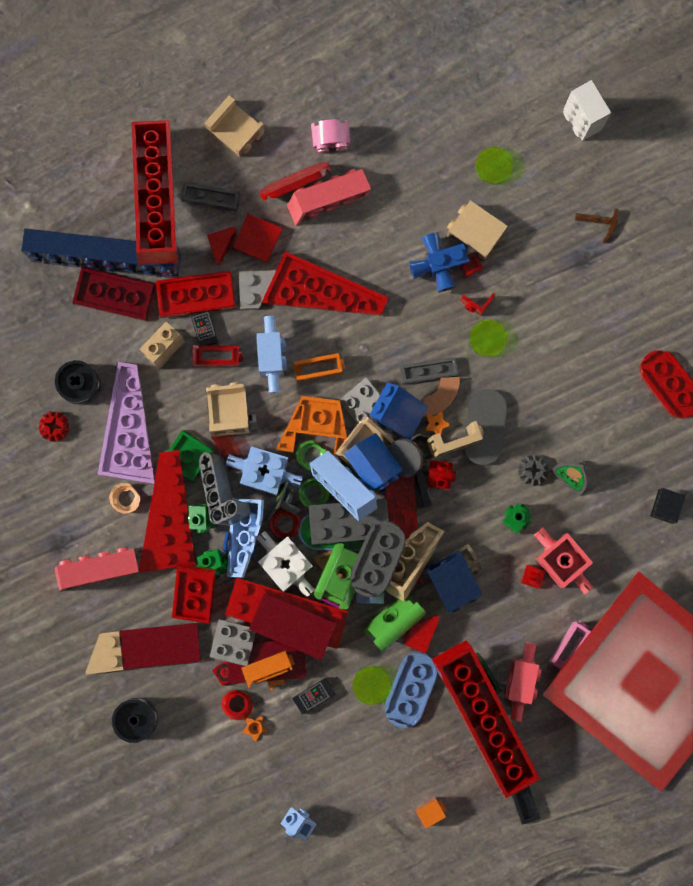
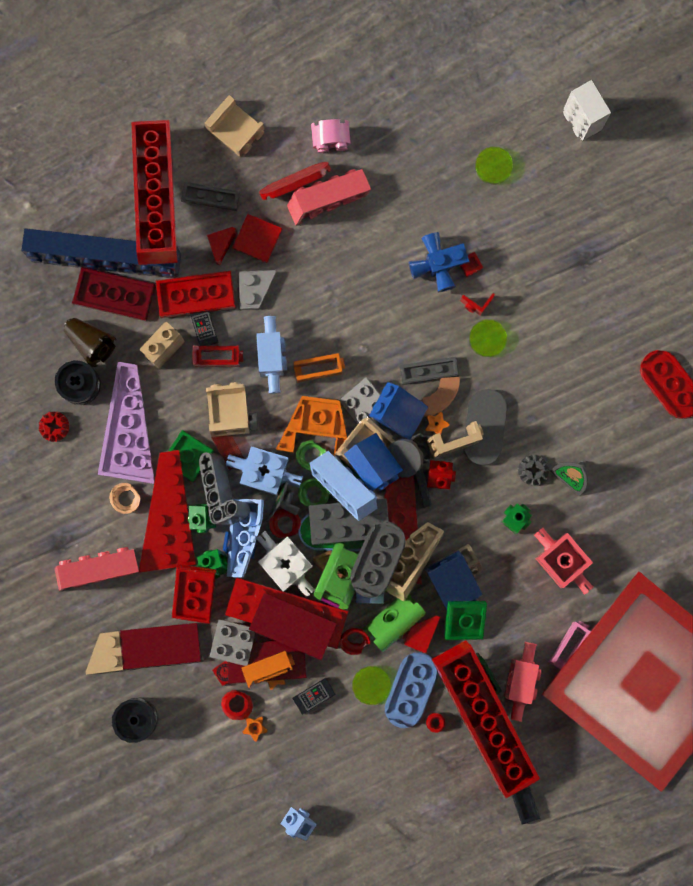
red wing [261,251,389,316] -> none
orange brick [415,797,447,829] -> none
tan panel [447,200,508,260] -> none
red tile [521,565,545,589] -> none
reddish brown piece [575,208,619,243] -> none
black piece [650,488,686,524] -> none
none -> dark brown cone [64,318,117,367]
none -> red piece [340,628,371,655]
none -> red plate [426,713,446,733]
none -> green tile [444,601,487,640]

